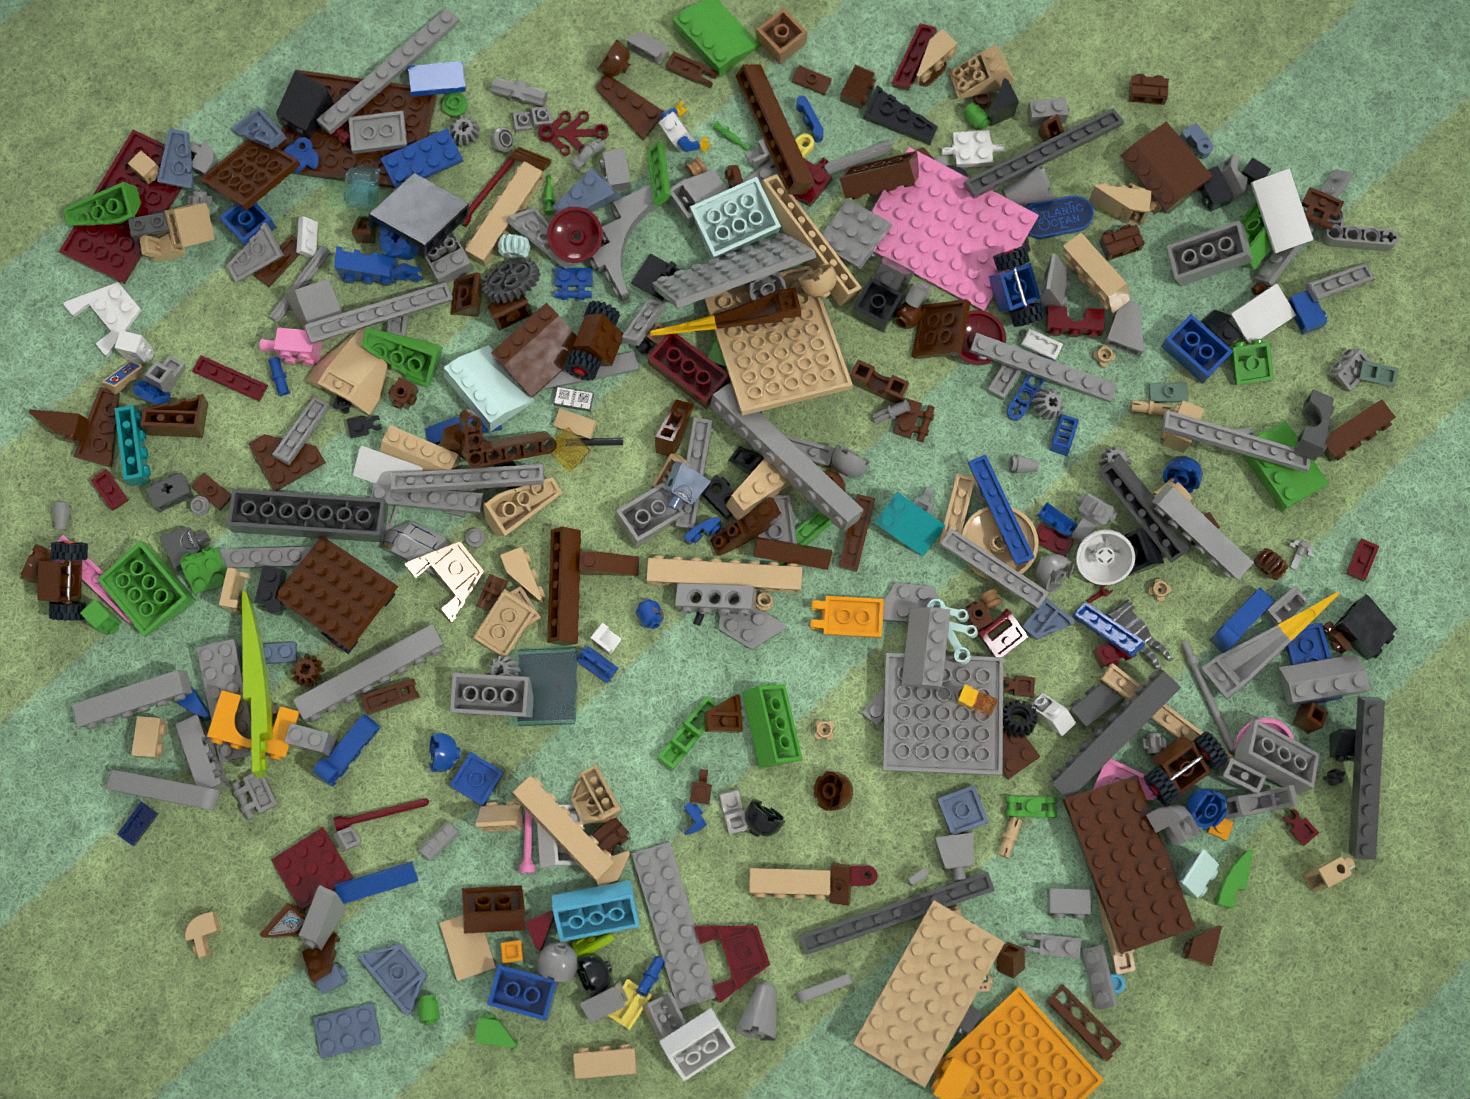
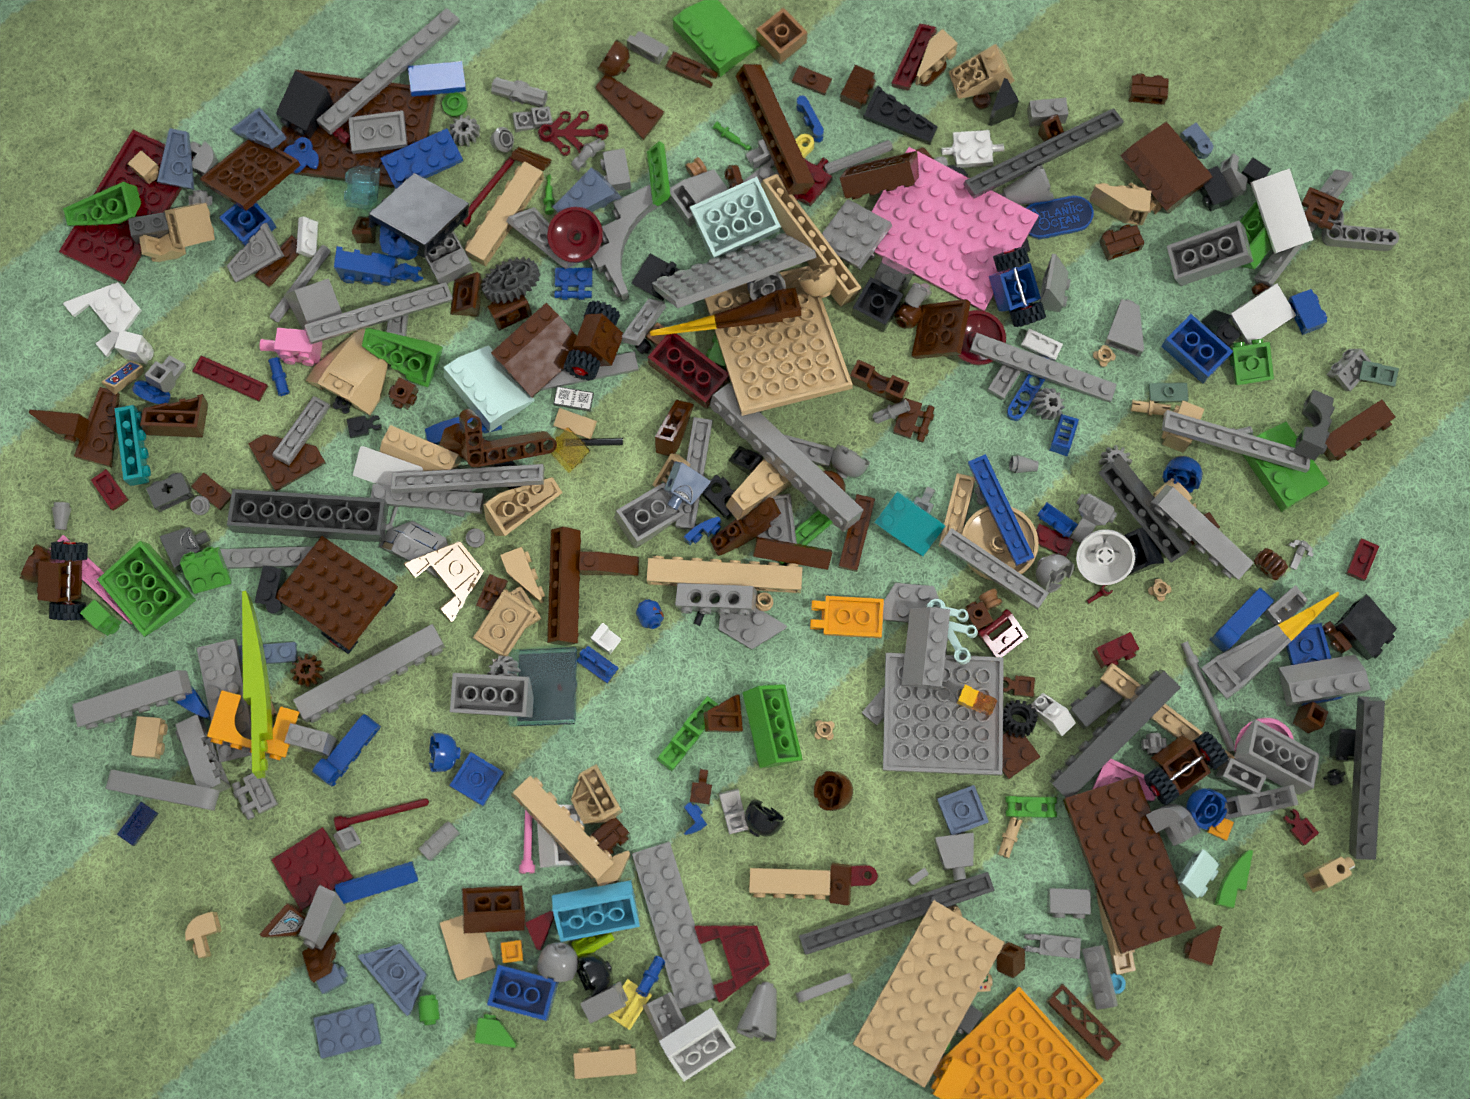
tan piece [219,567,250,615] -> none
reddish brown plate [361,679,420,715] -> none
tan slope [476,801,523,832] -> none
light aqua gear [498,234,530,259] -> none
torso [659,102,712,154] -> none
bright green brick [963,103,990,130] -> none
sand blue wing [1022,598,1075,640] -> none
dark red arch [1045,306,1105,338] -> none
tan brick [1063,233,1130,313] -> none
tile [1073,602,1145,658] -> none
dark grey flag [1105,599,1173,671] -> none
light grey tile [1305,263,1375,302] -> none

